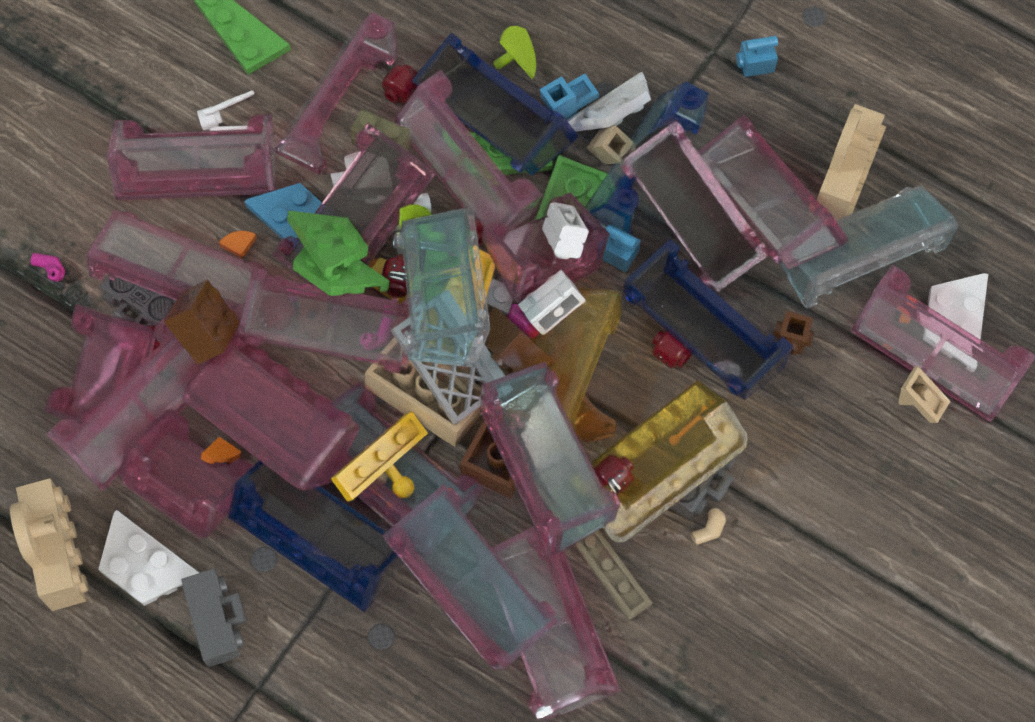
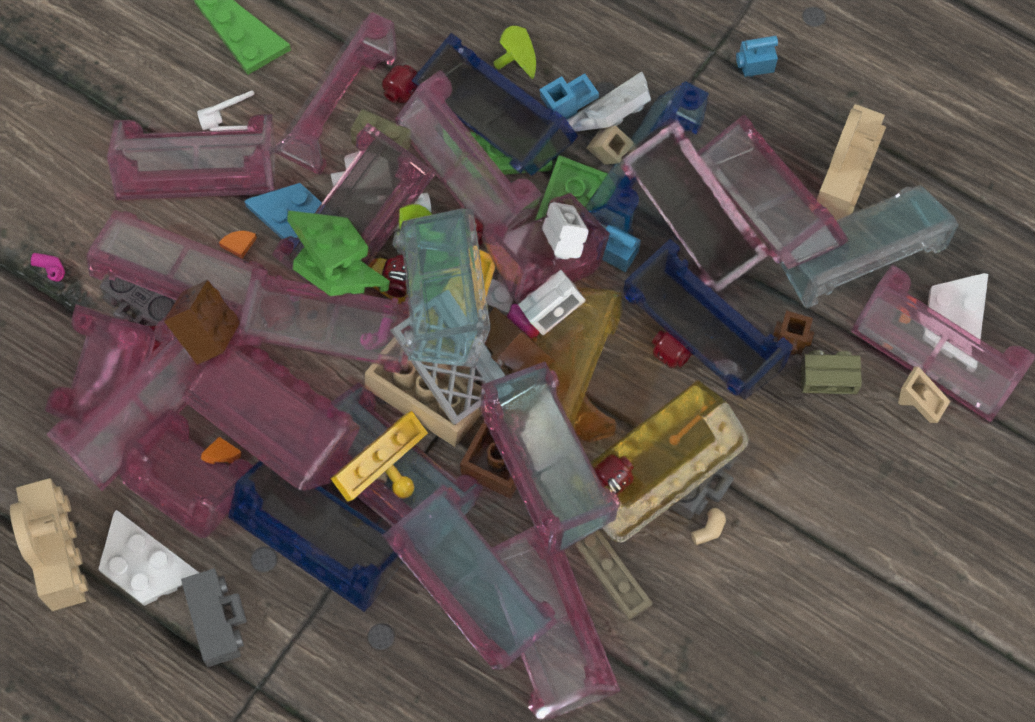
none -> olive brick [801,350,862,394]

